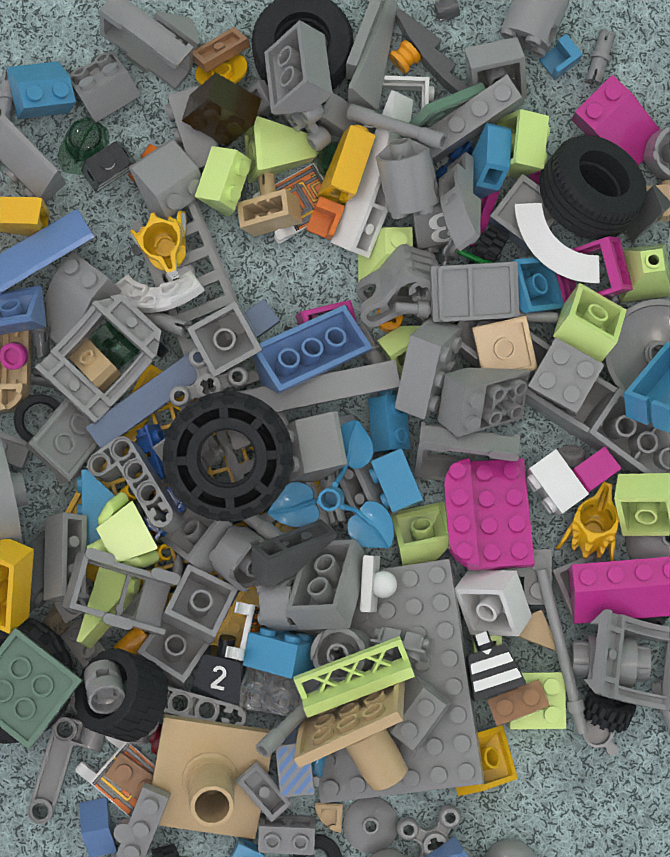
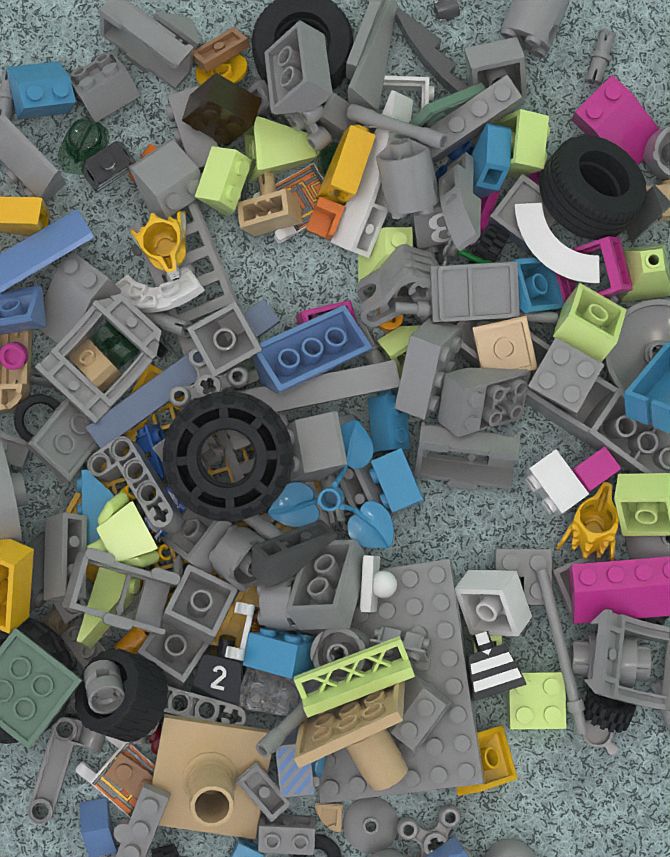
dark grey pin [29,302,51,358] -> none
light orange wheel [388,40,422,74] -> none
yellowish green slope [391,502,449,566] -> none
dark pink plate [444,458,535,571] -> none
medium nougat plate [487,679,550,727] -> none
tan slope [517,609,556,651] -> none
dark azure panel [539,34,583,80] -> none
light grey tile [558,445,585,467] -> none

